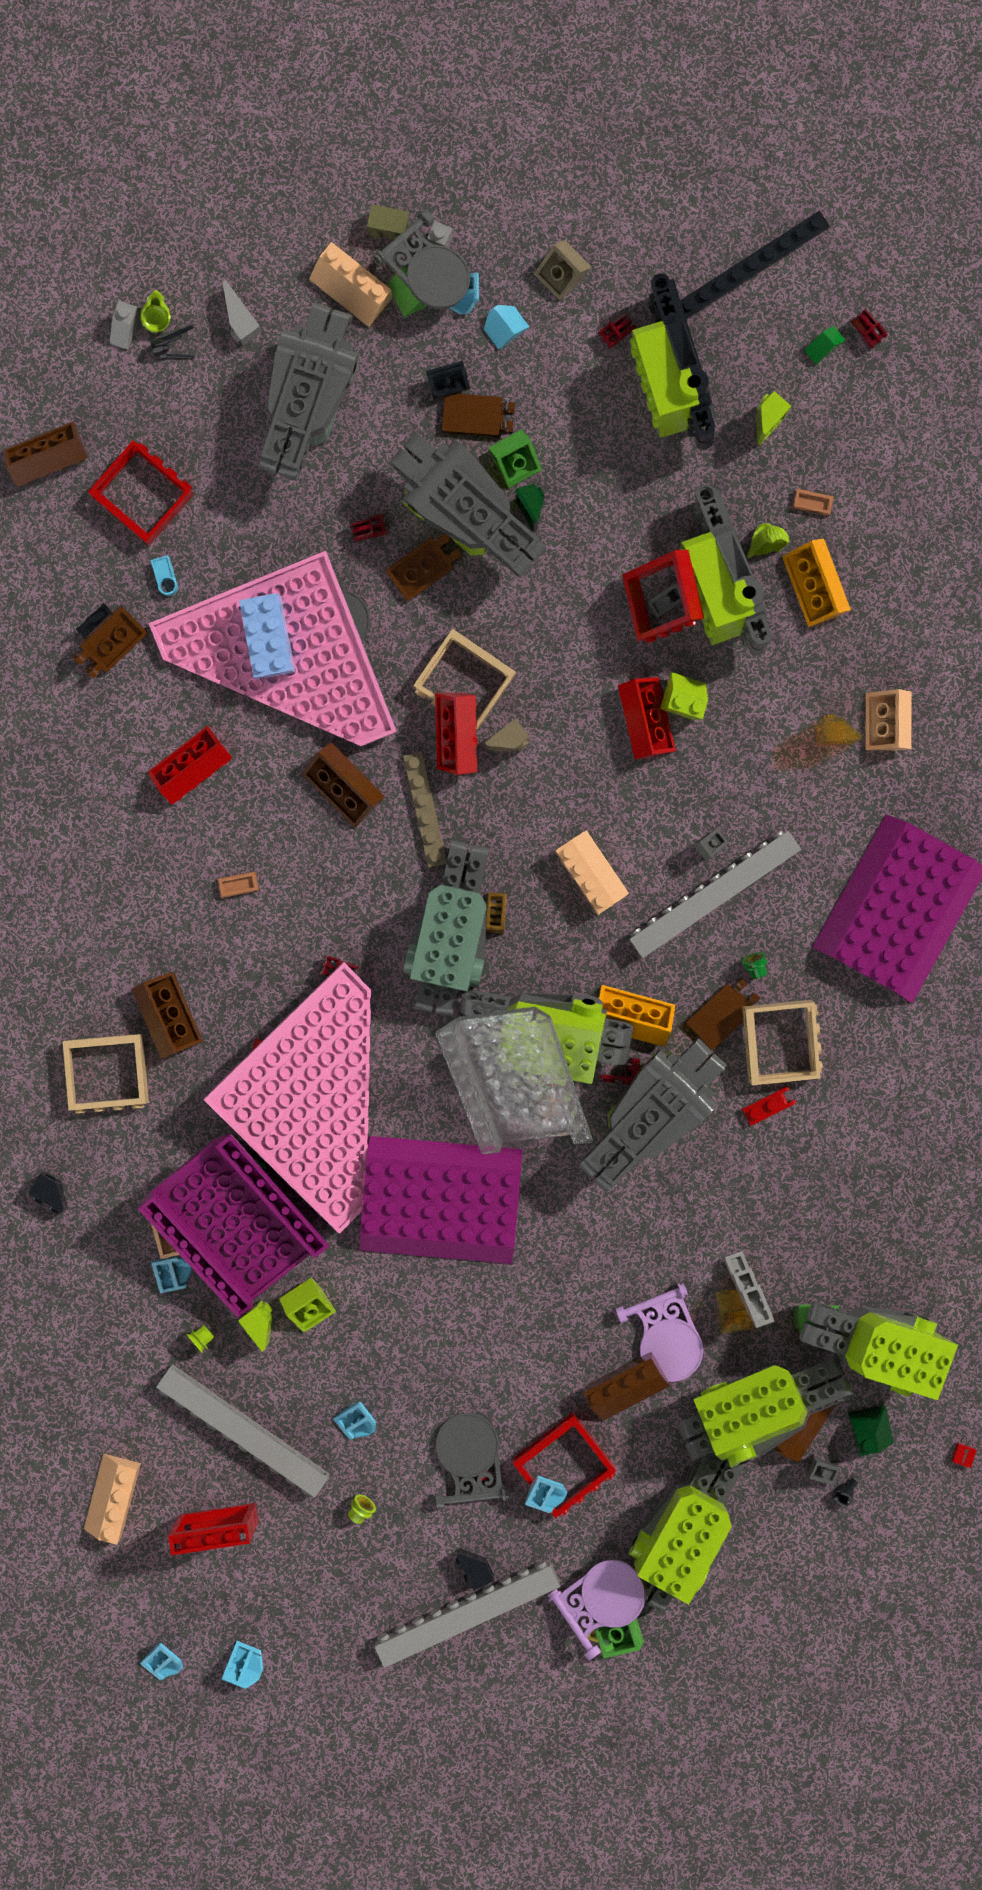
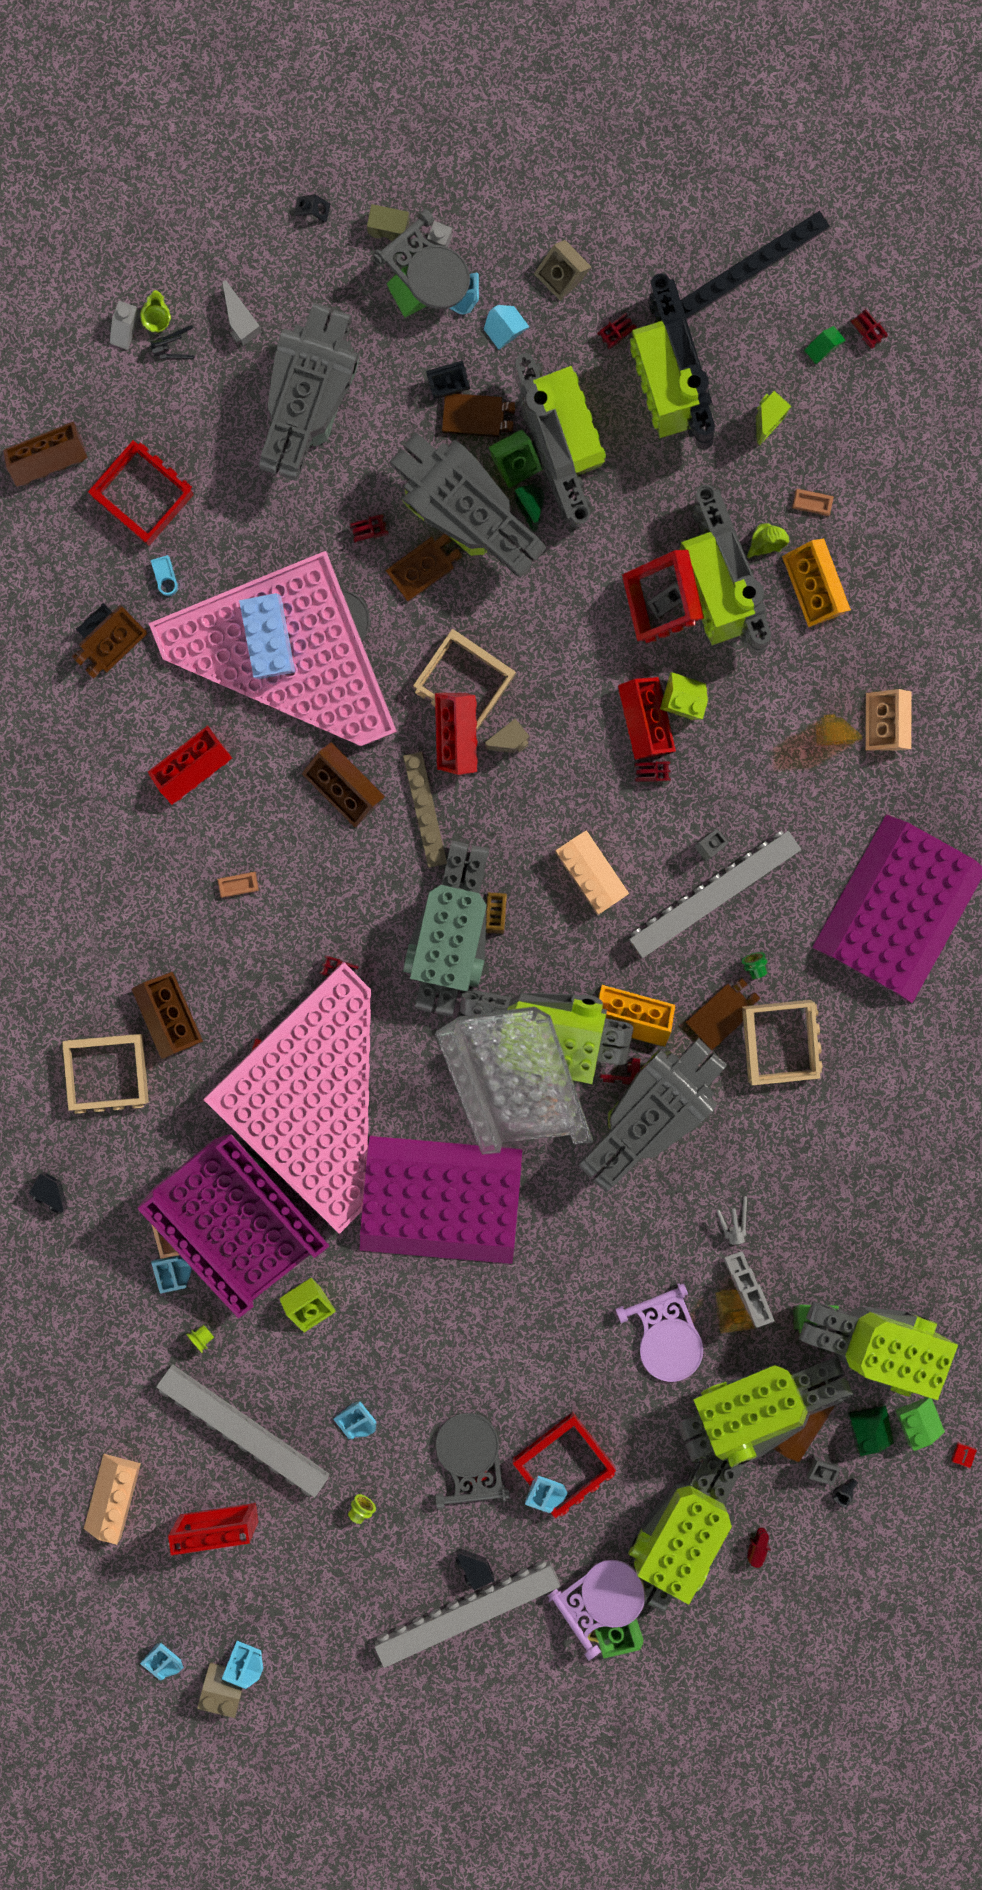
lime slope [238,1300,273,1352] -> none
light nougat slope [309,242,393,327] -> none
reddish brown slope [583,1352,670,1421] -> none
red hinge [742,1086,797,1126] -> none
none -> dark tan slope [197,1663,243,1718]
none -> black bracket [294,194,330,222]
none -> piece [513,353,606,528]
none -> dark red arm [635,761,671,782]
none -> light grey plant [716,1196,747,1245]
none -> dark red arm [747,1527,771,1568]
none -> bright green slope [895,1397,945,1451]

